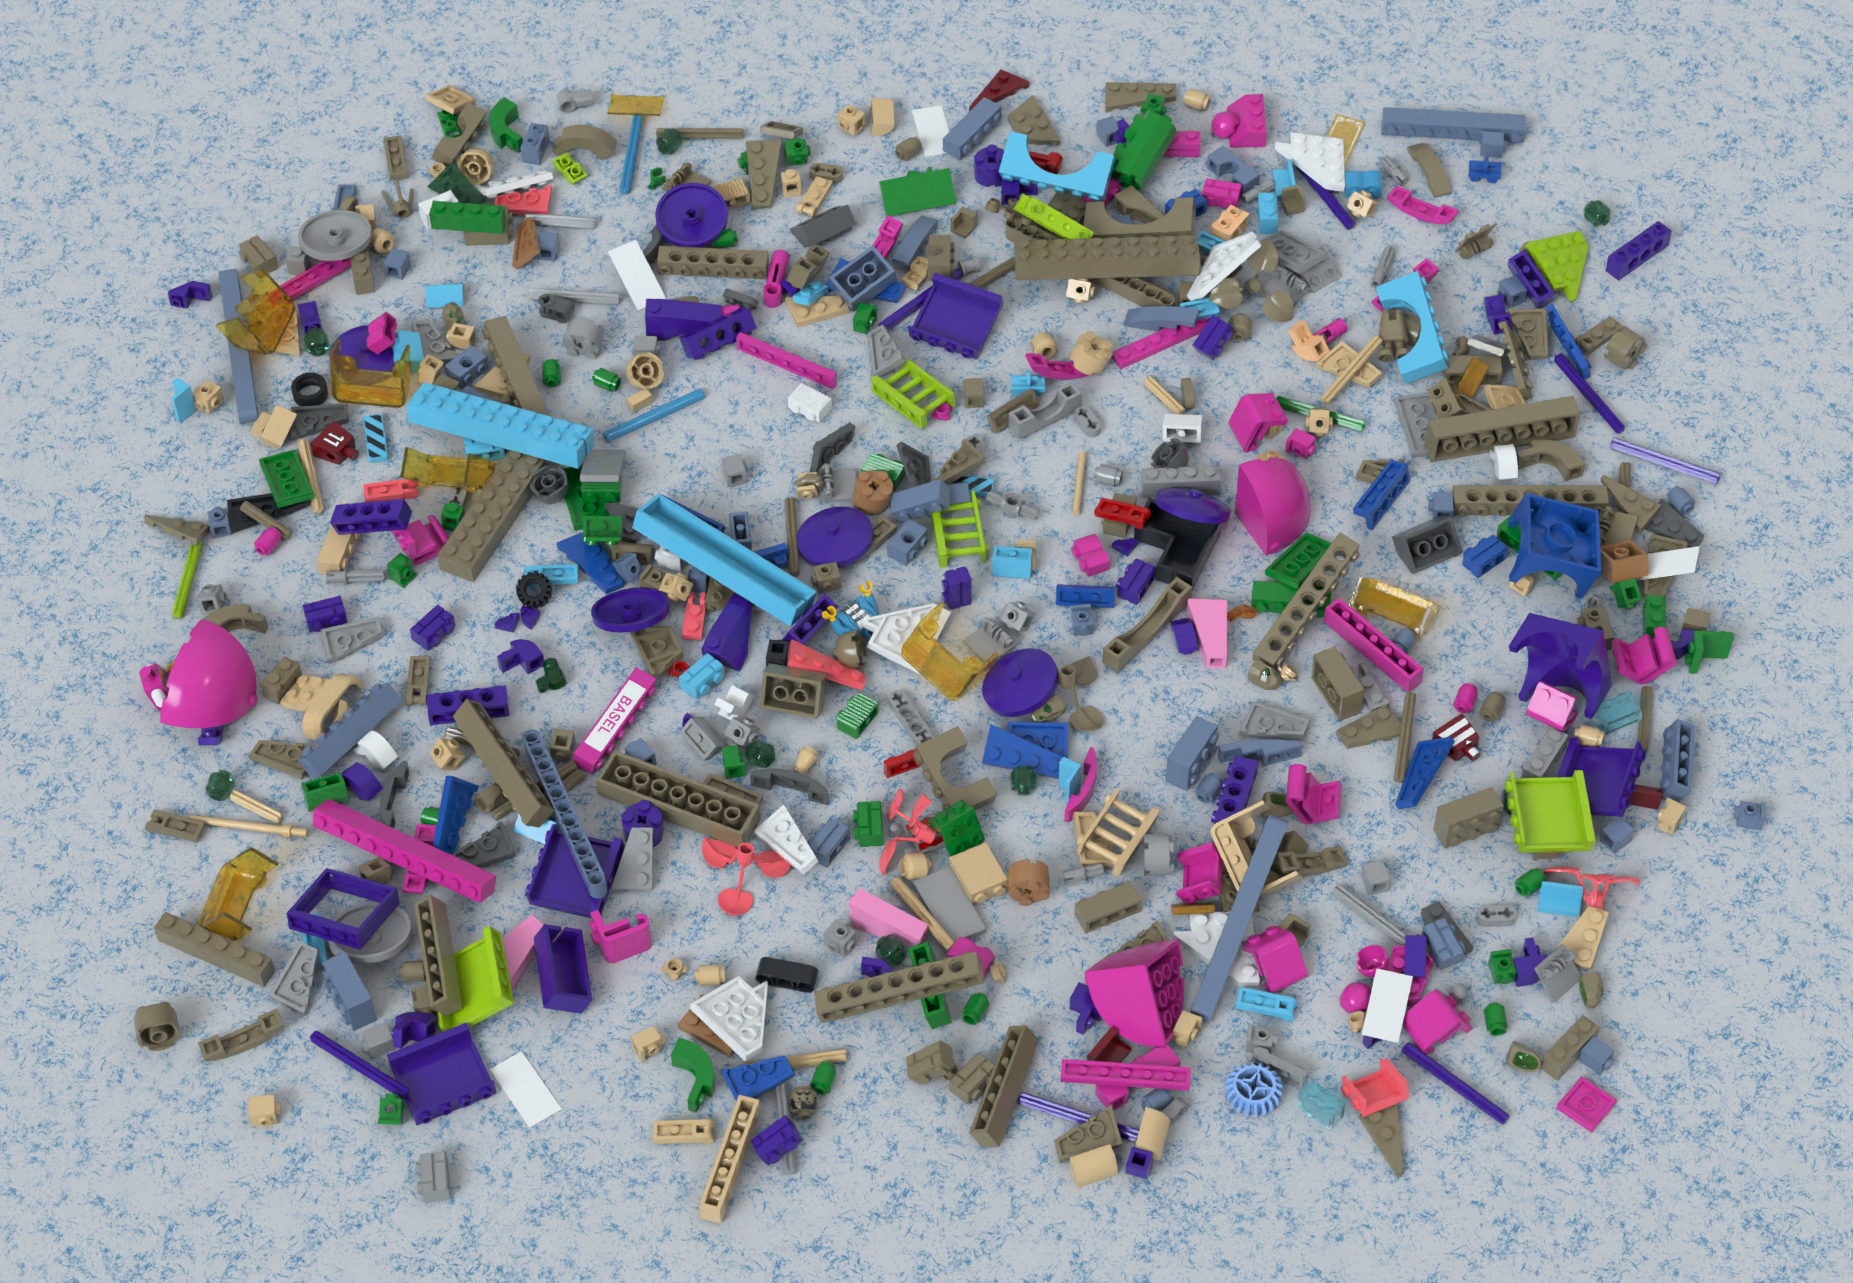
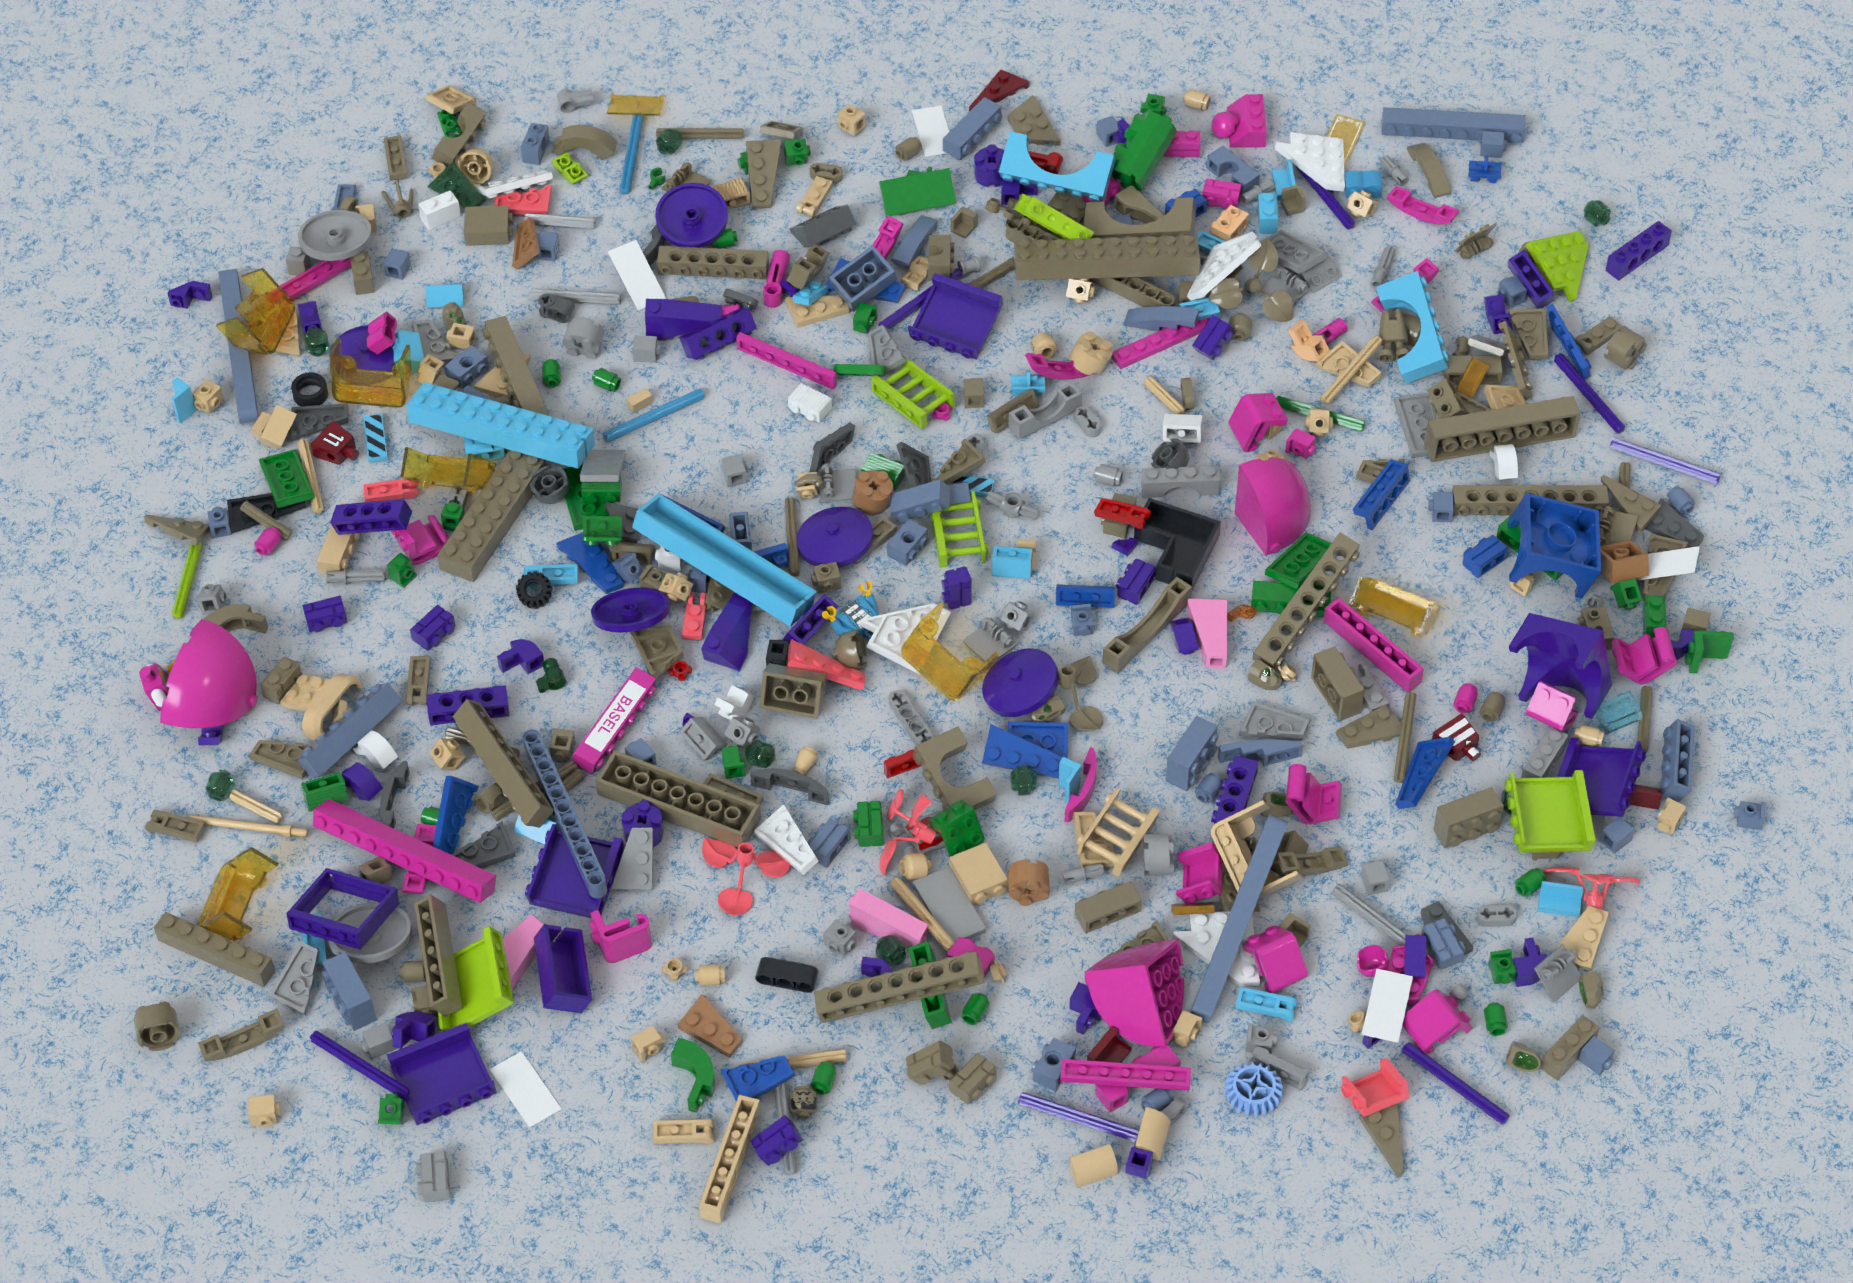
dark tan brick [239,235,279,277] -> none
light grey wing [321,617,383,664] -> none
tan head [369,228,395,254] -> none
green brick [429,201,506,234] -> none
green arch [489,97,523,153] -> none
dark purple tile [495,613,520,633] -> none
dark purple tile [521,605,541,630] -> none
tan cylinder [626,352,664,390] -> none
medium azure brick [679,653,724,699] -> none
white wing [690,976,768,1061] -> none
tan brick [781,169,801,198] -> none
green brick [836,692,879,739] -> none
tan brick [869,98,894,136] -> none
dark tan brick [969,1025,1039,1147] -> none
dark tan wing [1054,1105,1123,1163] -> none
dark pink brick [1071,534,1110,577] -> none
tan bar [1072,451,1086,515] -> none
dark tan wing [1105,82,1176,112] -> none
dark purple dish [1154,488,1231,524] -> none
clear light blue brick [1296,1079,1346,1130] -> none
dark pink hair [1339,982,1372,1013] -> none
dark grey slope [1392,516,1463,574] -> none
sand blue brick [1392,628,1417,654] -> none
dark tan arch [1516,439,1585,481] -> none
dark pink tile [1556,1076,1617,1133] -> none
none -> green beam [833,364,886,376]
none -> sand blue brick [1031,1038,1076,1092]

